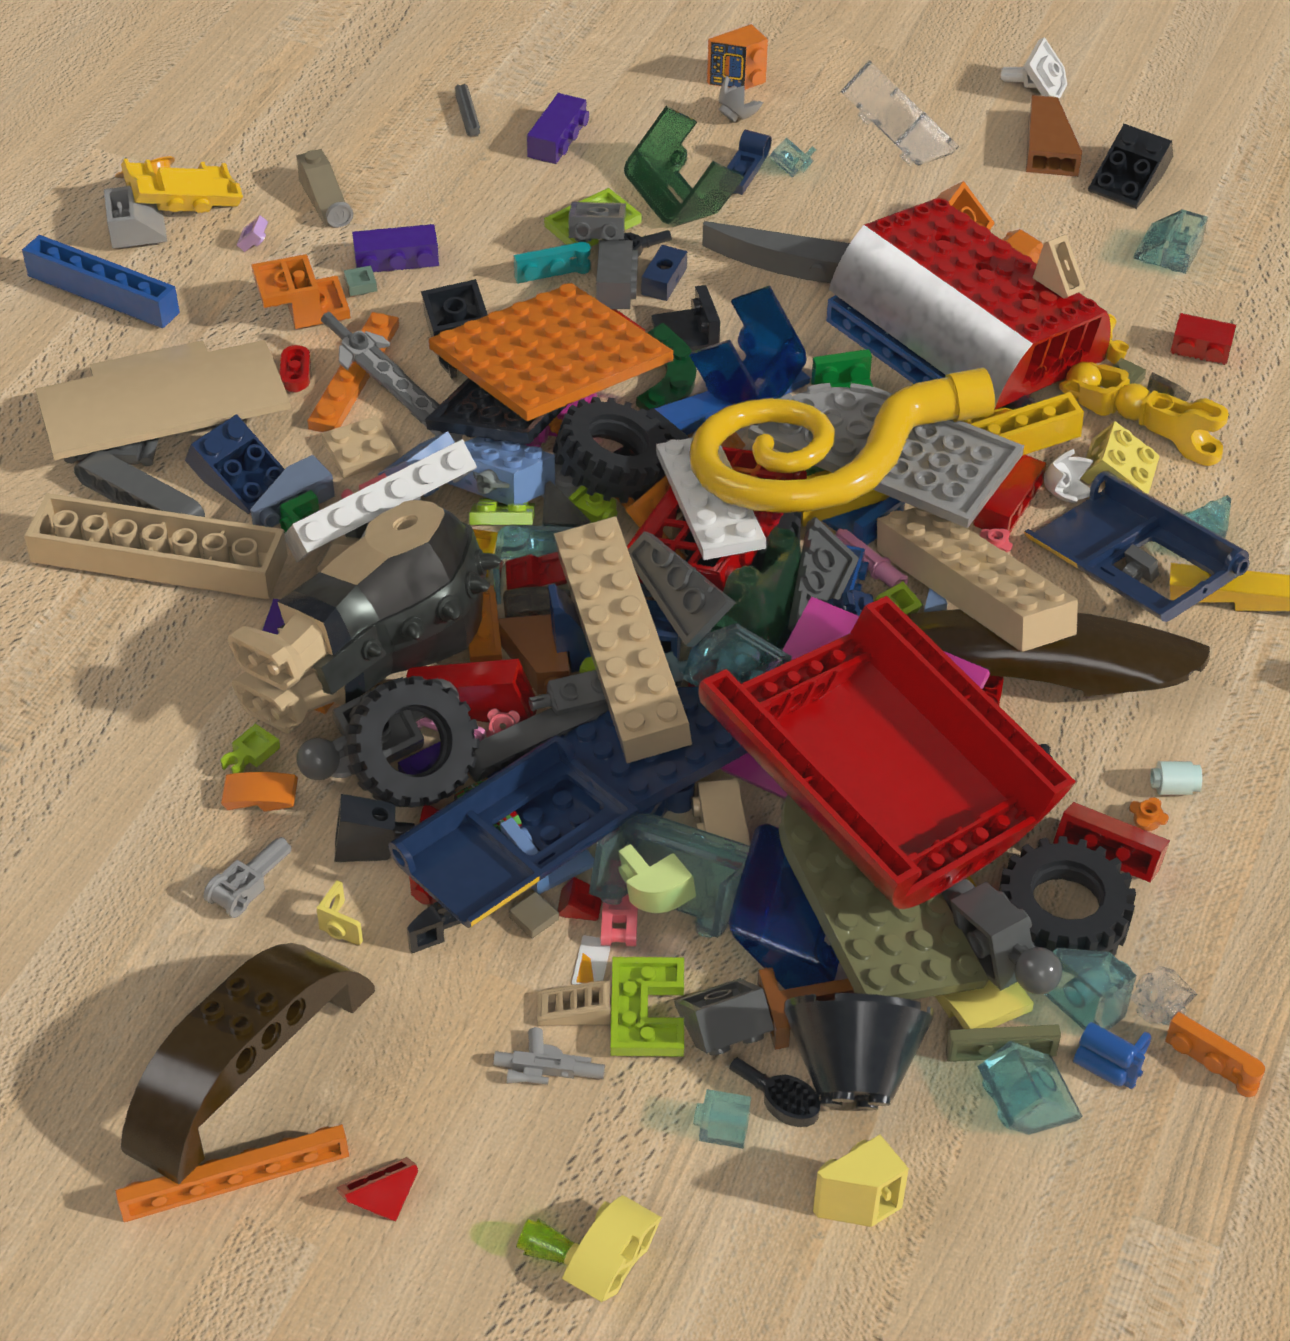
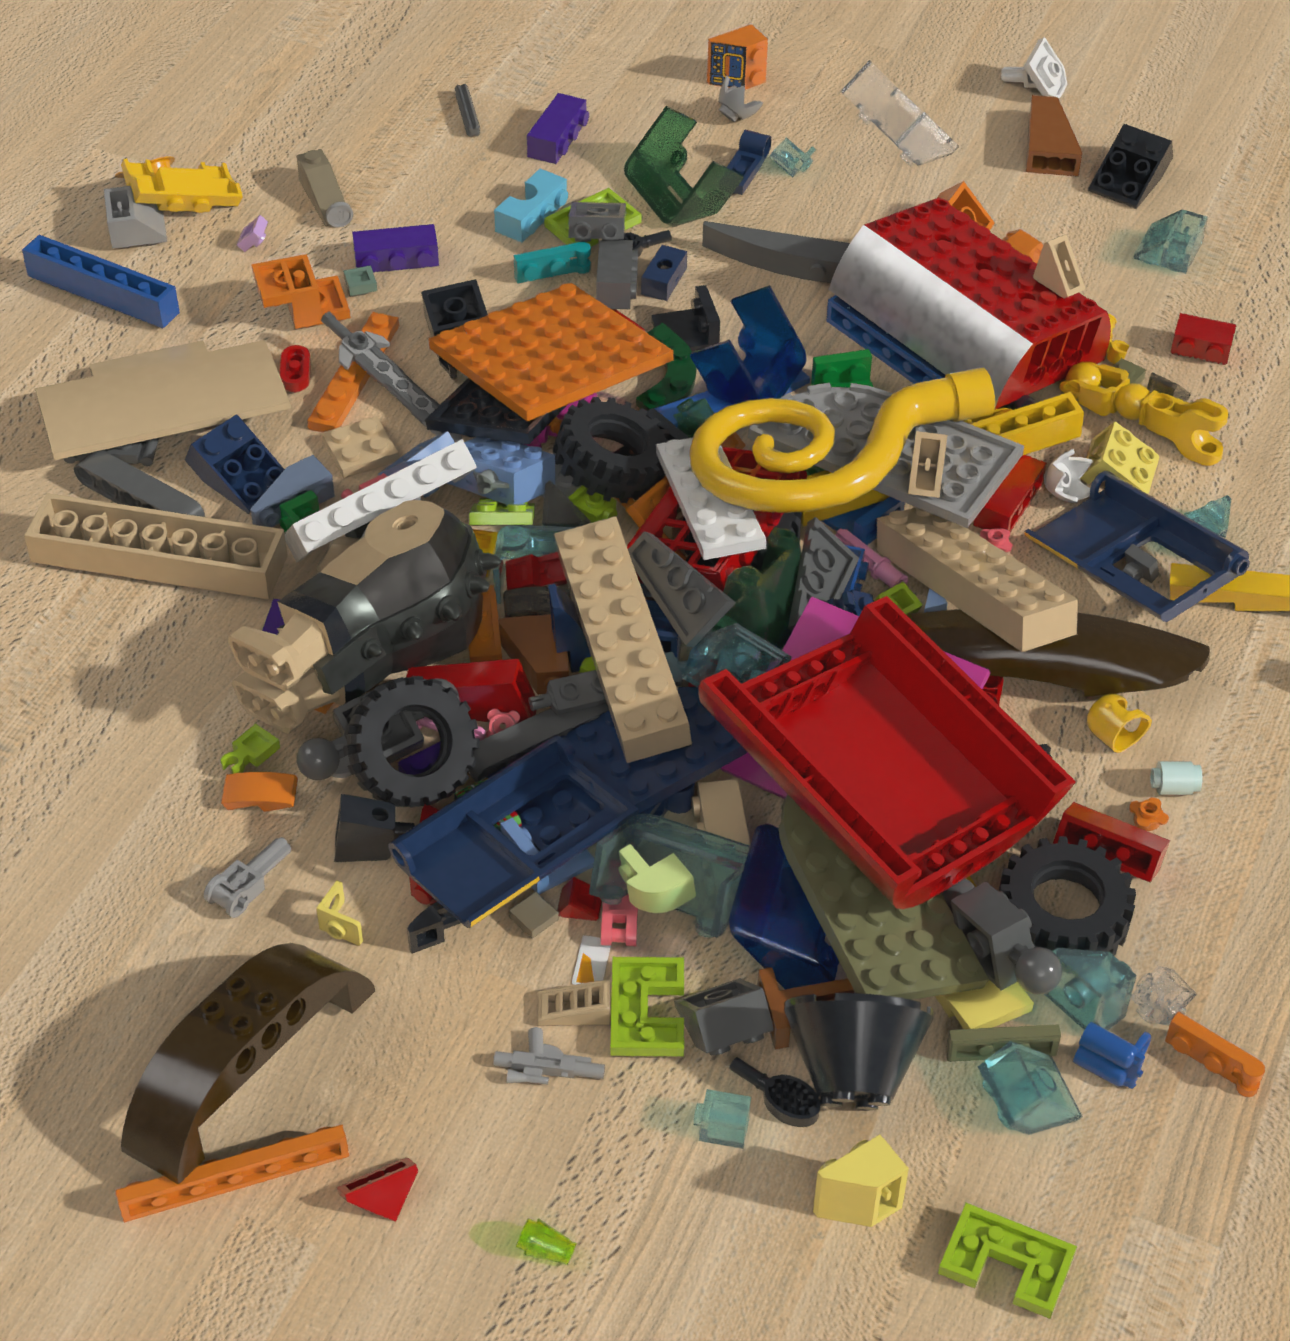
light yellow brick [562,1195,662,1302] -> none
none -> medium azure arch [494,169,568,243]
none -> brick [673,398,714,438]
none -> tan slope [908,431,948,498]
none -> lime plate [938,1203,1077,1319]
none -> yellow helmet [1087,694,1152,753]

